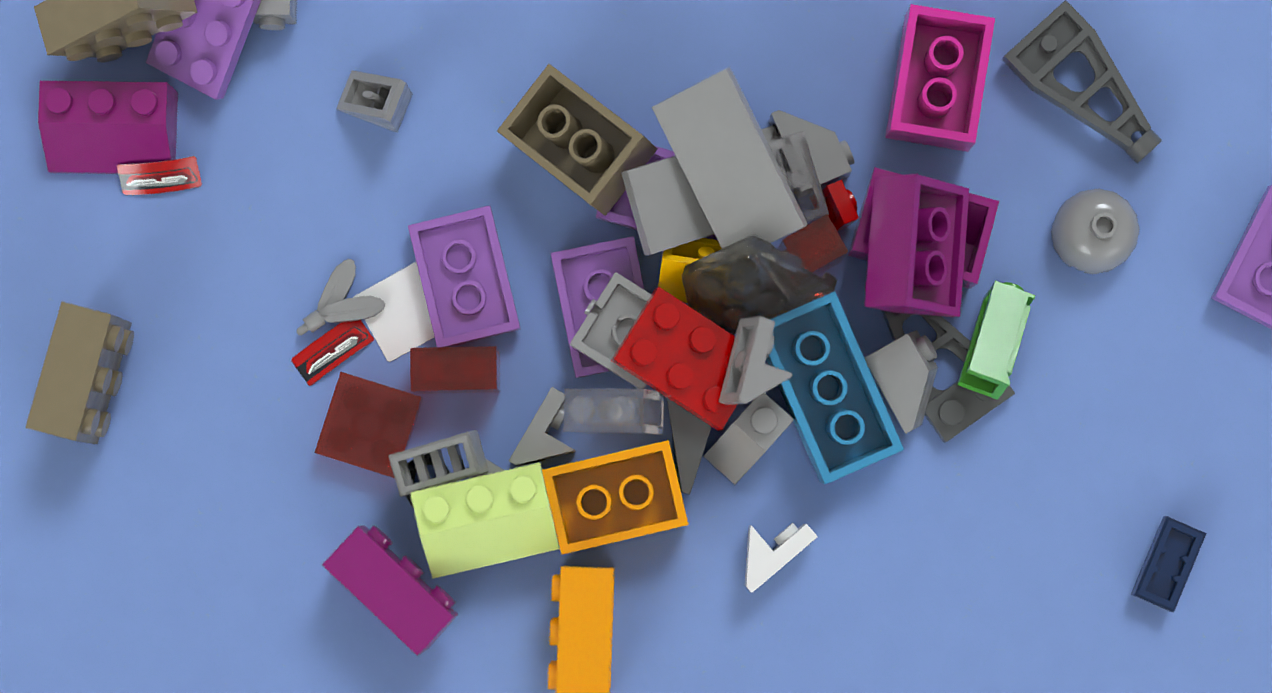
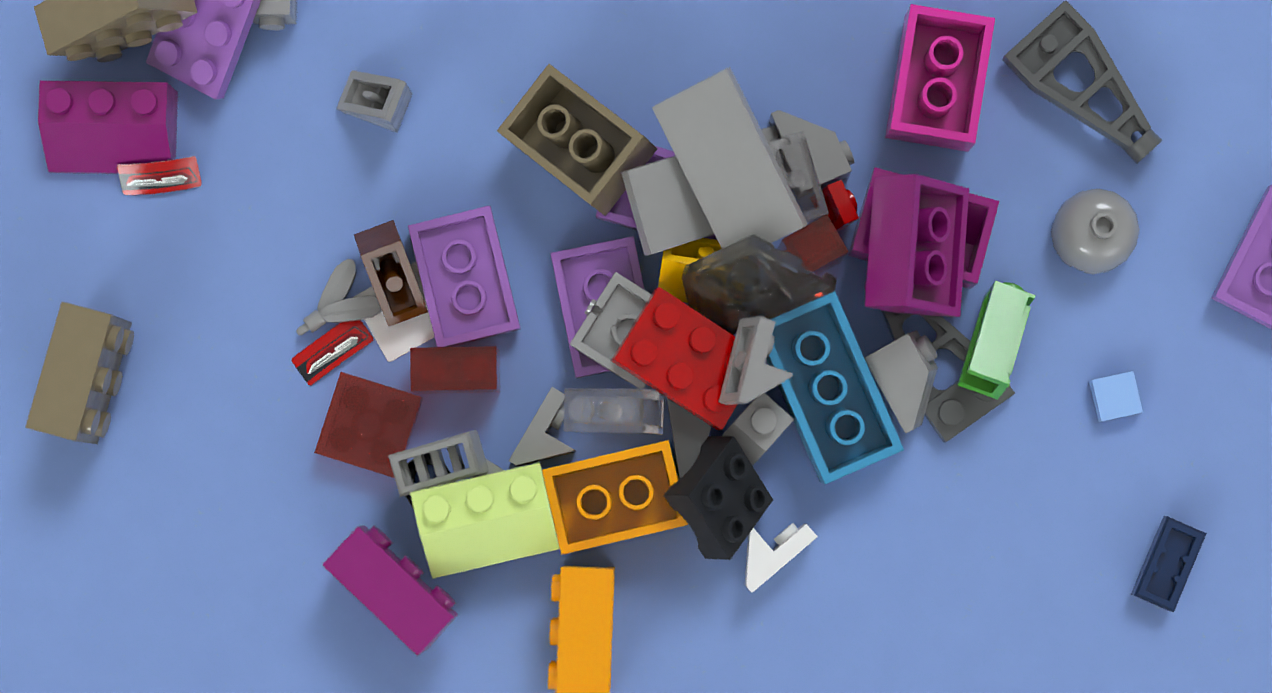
none -> slope [354,220,428,327]
none -> black brick [663,436,773,560]
none -> light blue tile [1089,371,1143,422]

